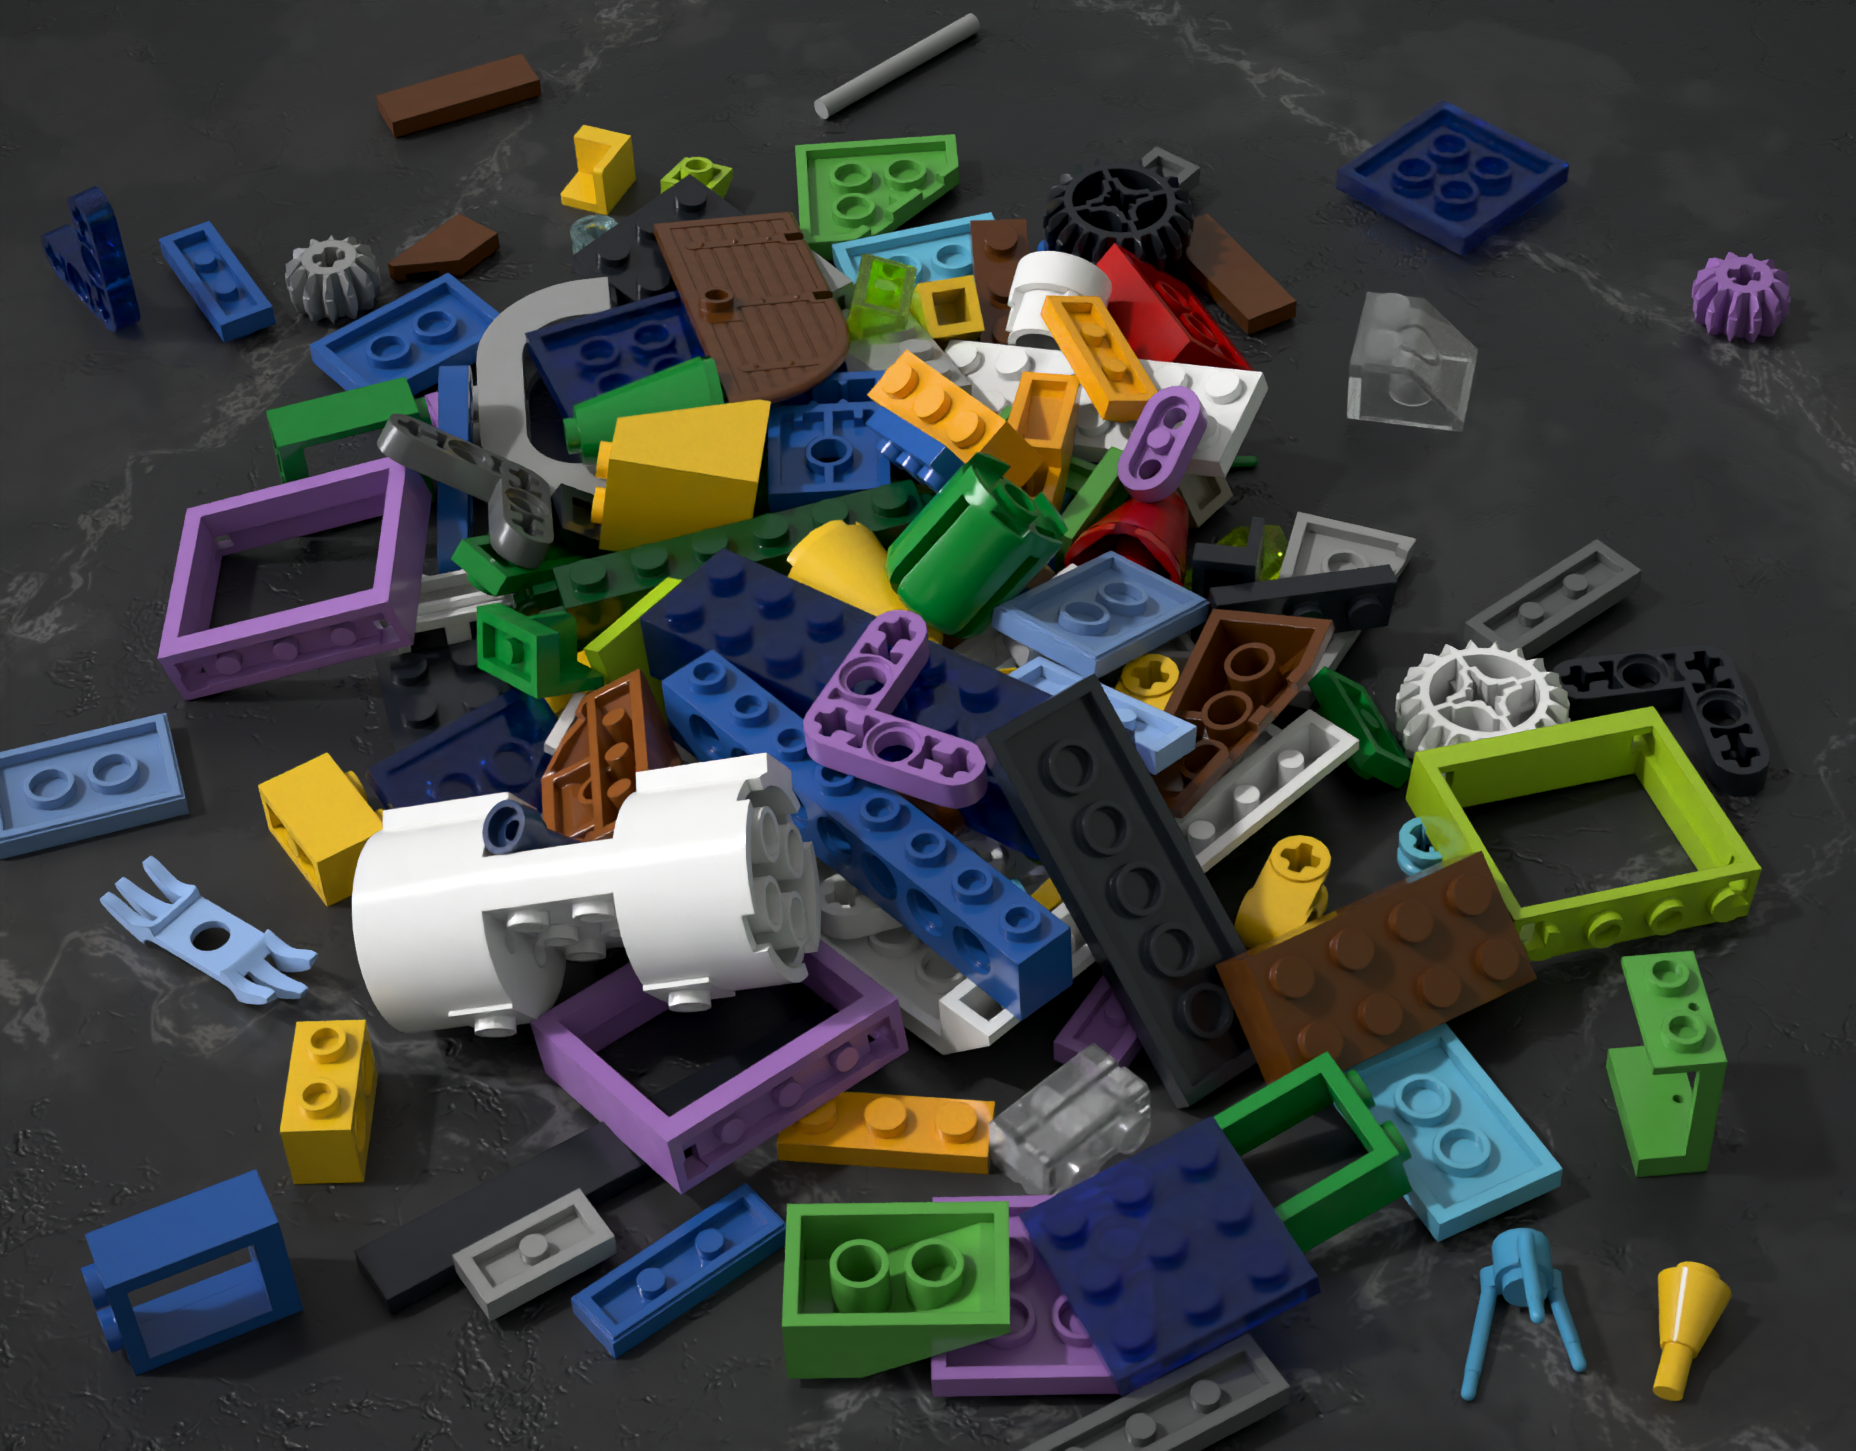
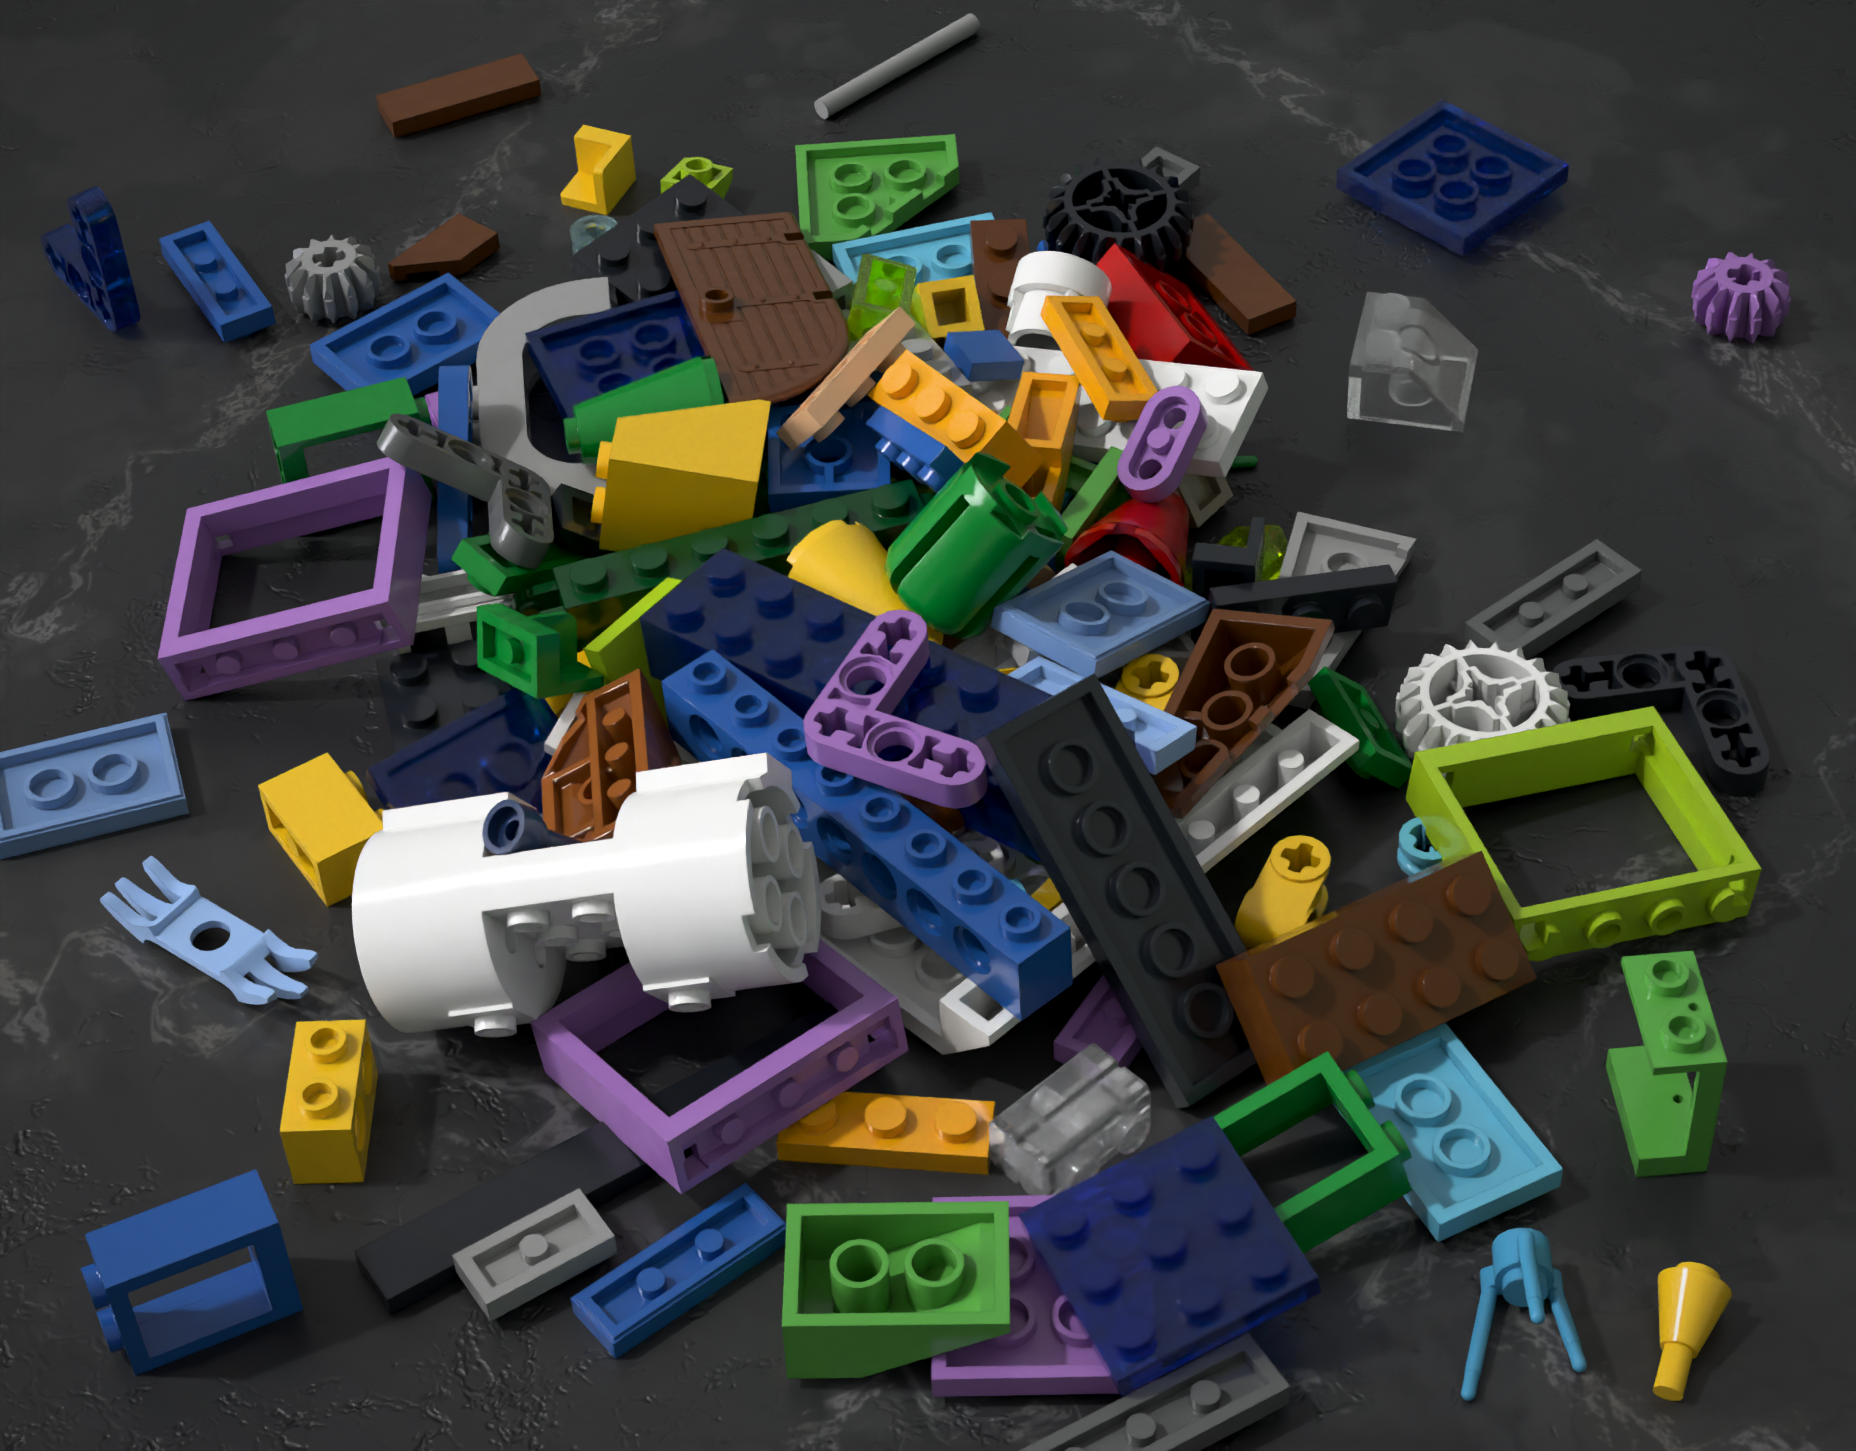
none -> light nougat plate [776,307,916,451]
none -> blue tile [944,330,1024,382]

